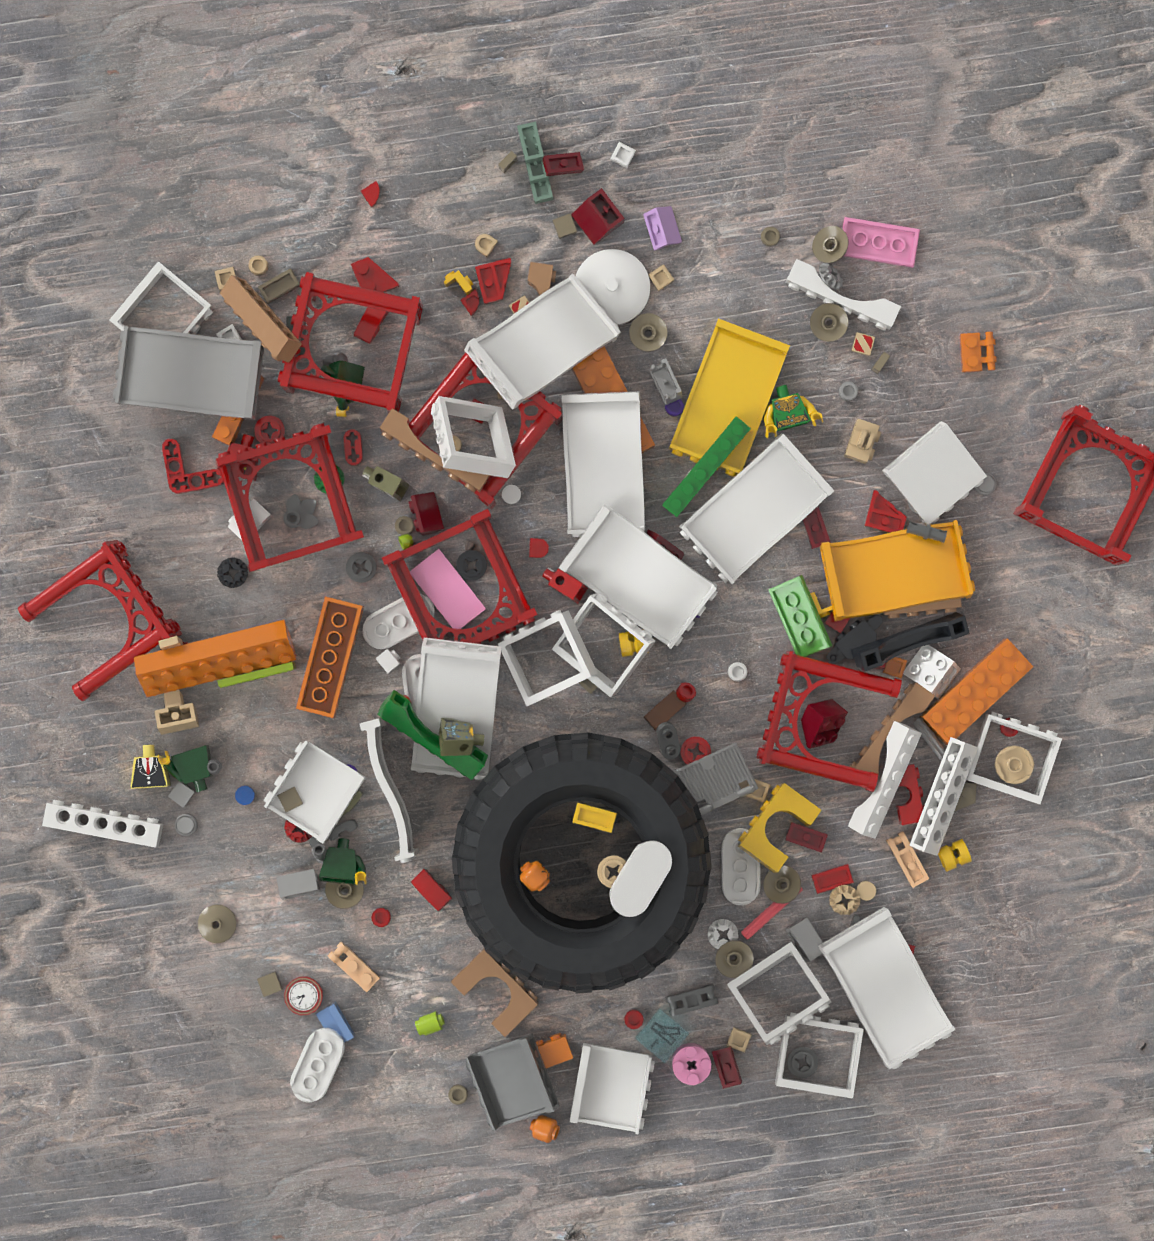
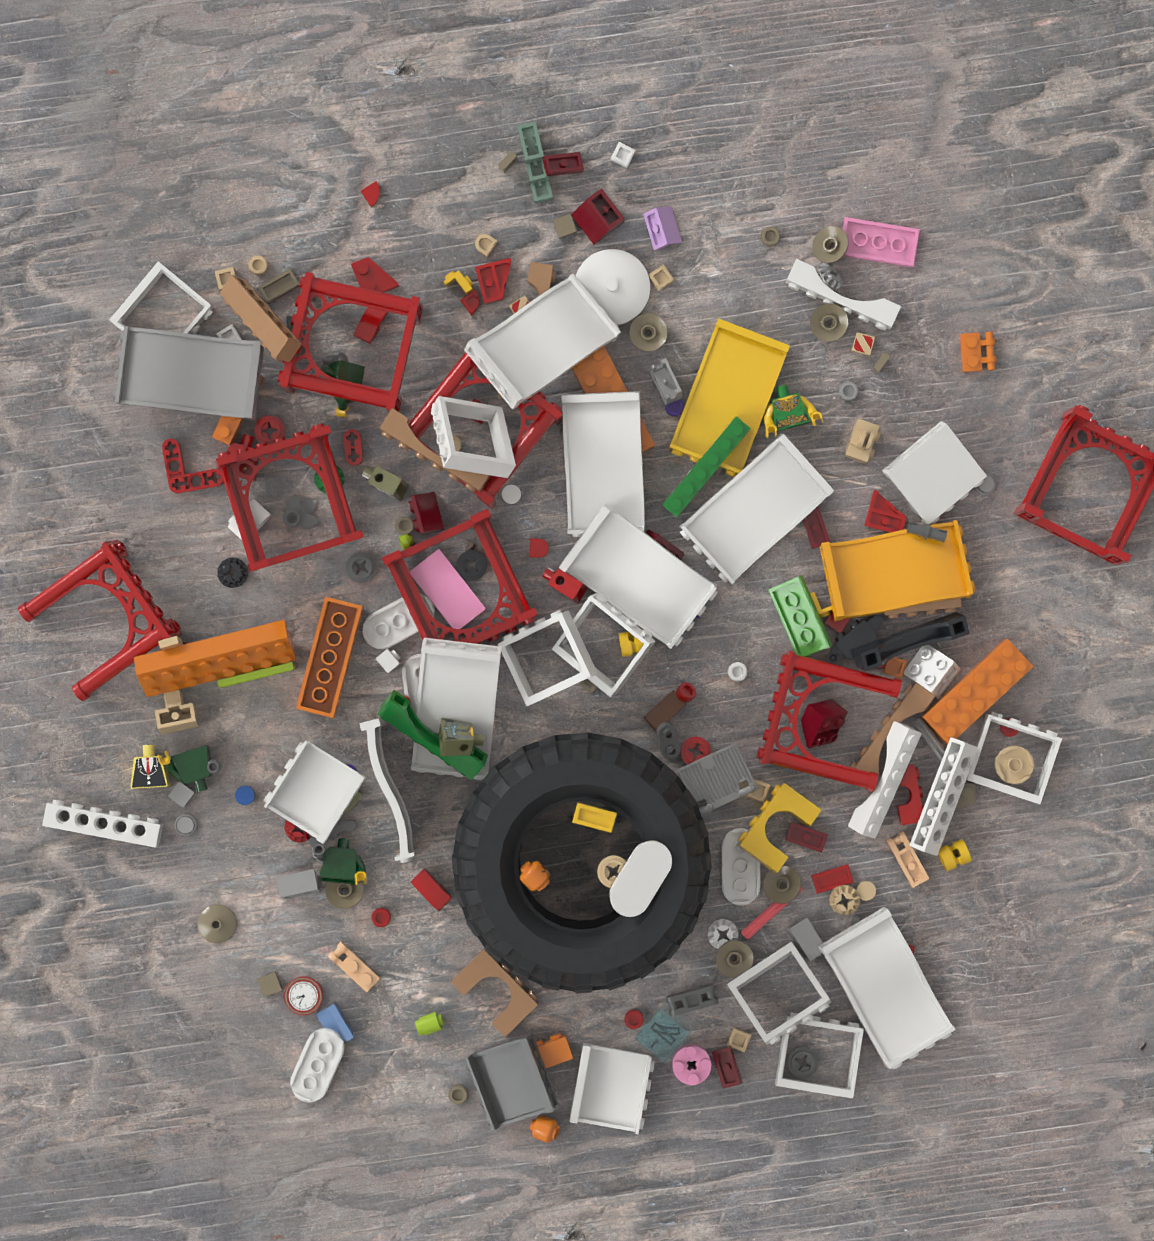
dark tan tile [277,787,303,812] -> none

